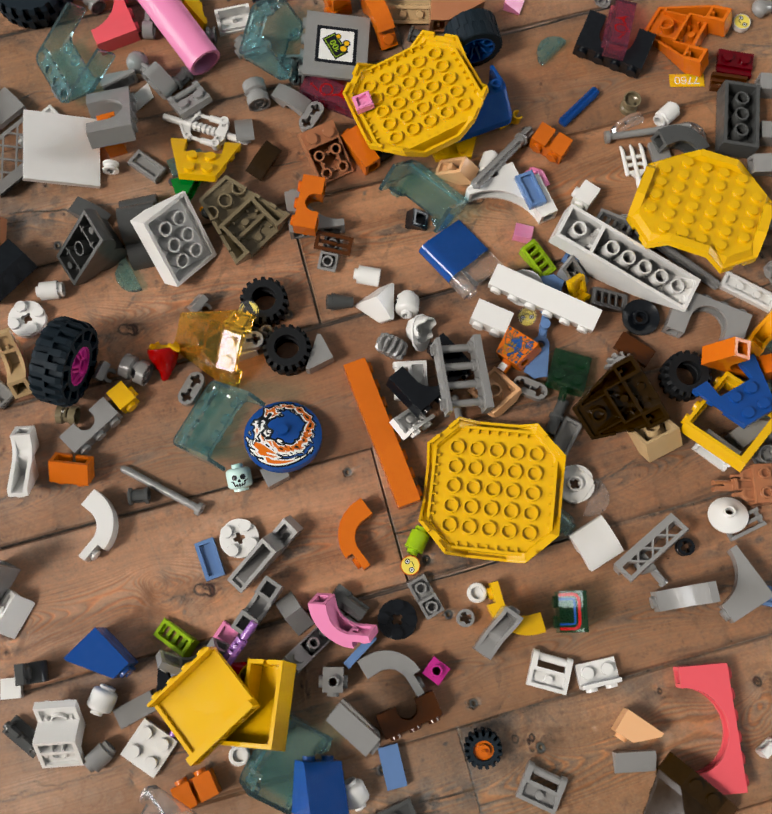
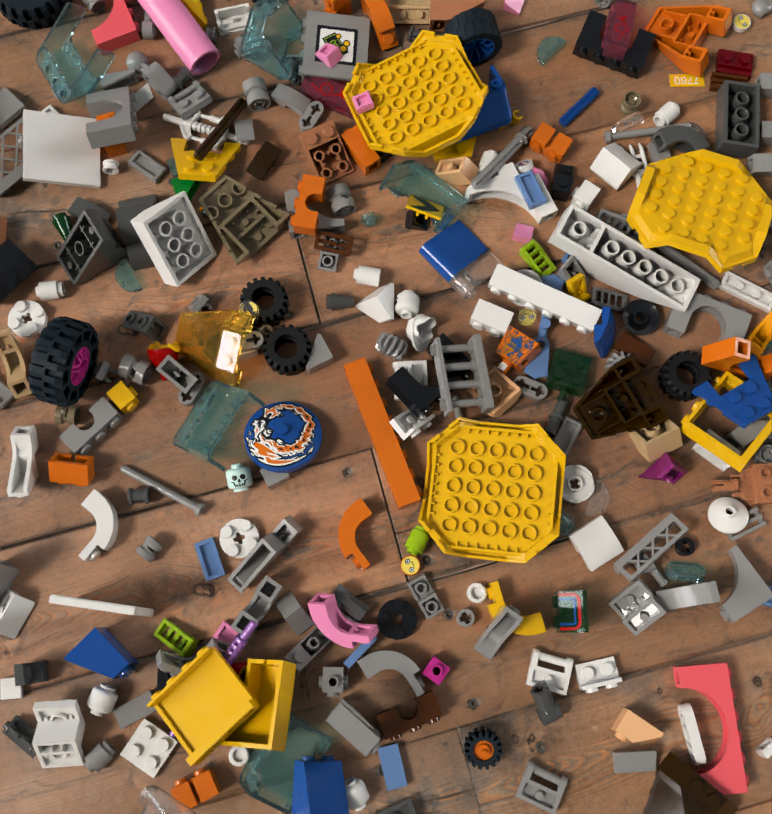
none -> white tile [49,594,154,617]
none -> dark green cone [52,212,73,241]
none -> dark grey bracket [122,310,168,343]
none -> light grey wheel [135,535,163,563]
none -> light grey slope [156,355,198,394]
none -> dark brown axle [194,98,247,161]
none -> bright pink slope [315,42,343,68]
none -> light grey wheel [326,183,356,218]
none -> clear light blue plate [360,212,378,227]
none -> yellow piece [406,194,444,221]
none -> white tile [515,159,534,174]
none -> dark grey piece [530,683,563,726]
none -> black arch [550,163,574,202]
none -> white slope [590,142,642,191]
none -> blue slope [594,306,616,358]
none -> light grey slope [608,577,667,636]
none -> magenta slope [638,452,688,485]
none -> clear light blue plate [664,561,706,583]
none -> white beam [677,703,706,766]

